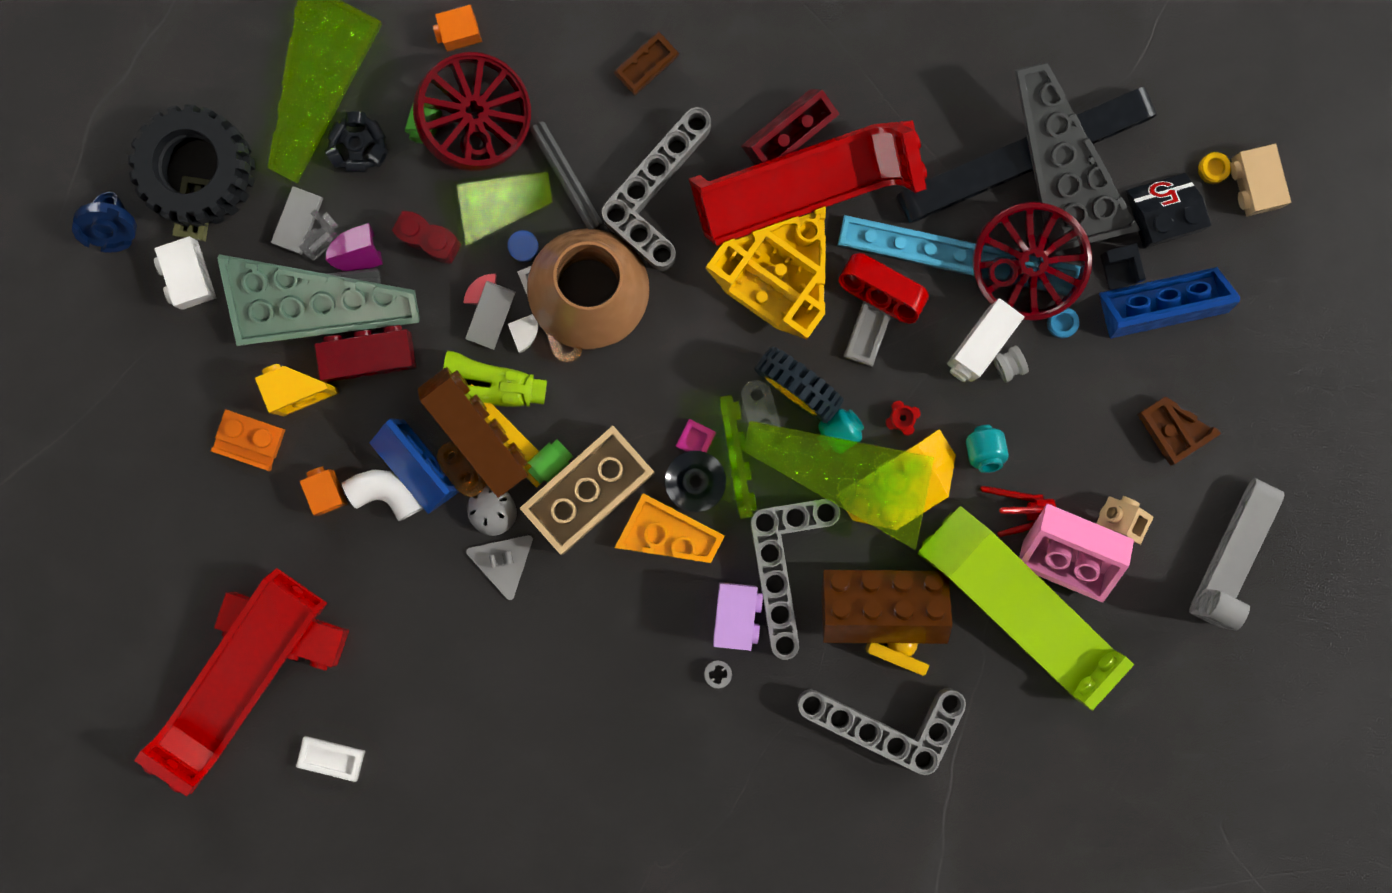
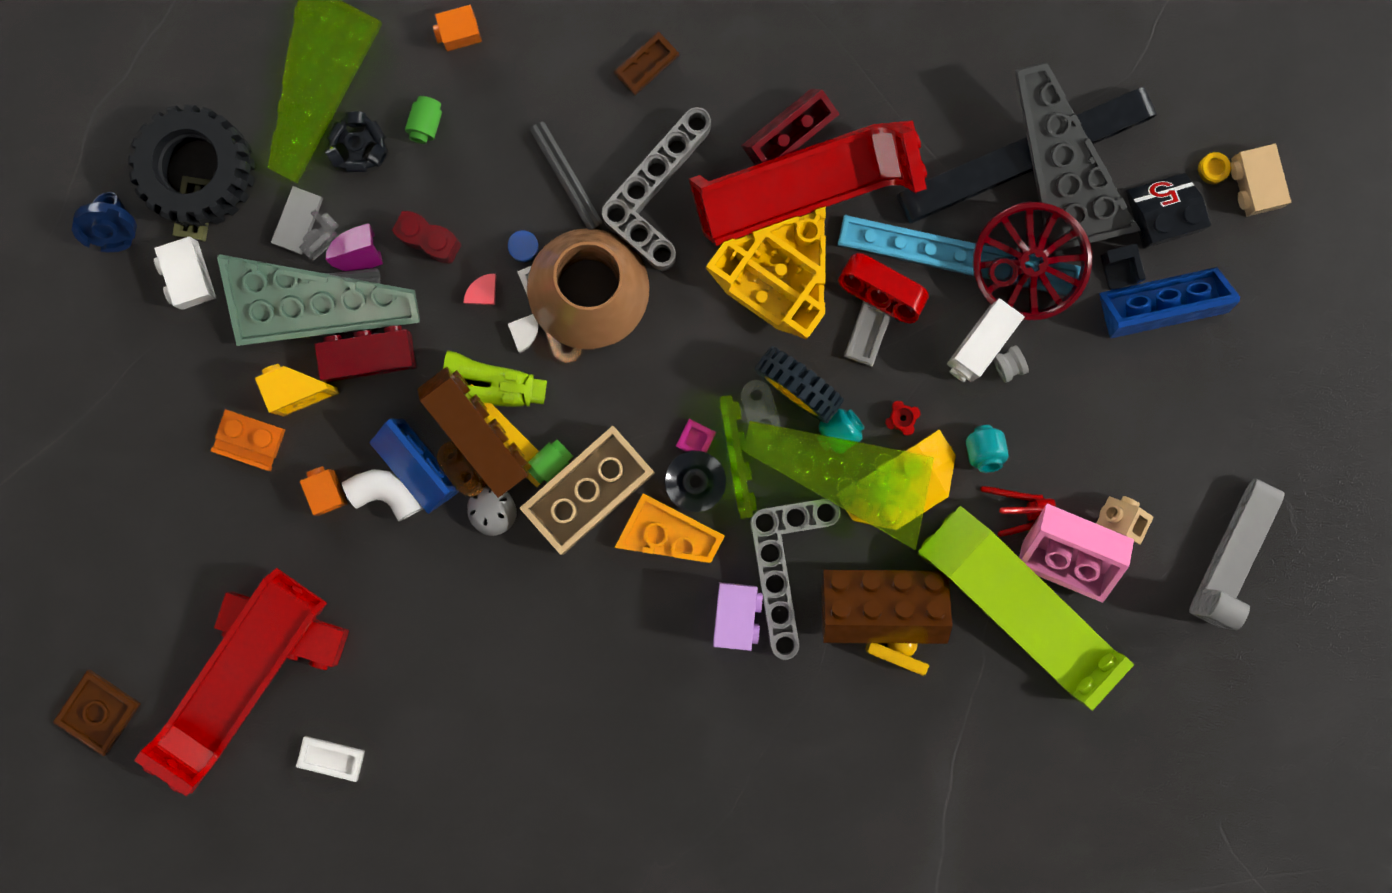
dark red piece [413,52,531,171] -> none
clear neon green wing [456,172,553,245] -> none
light grey tile [465,281,516,350] -> none
light grey piece [466,535,533,600] -> none
light grey bush [704,660,732,689] -> none
light grey beam [797,688,966,775] -> none
dark azure tile [1047,308,1079,339] -> none
reddish brown wing [1137,396,1221,466] -> none
none -> reddish brown tile [52,670,141,756]

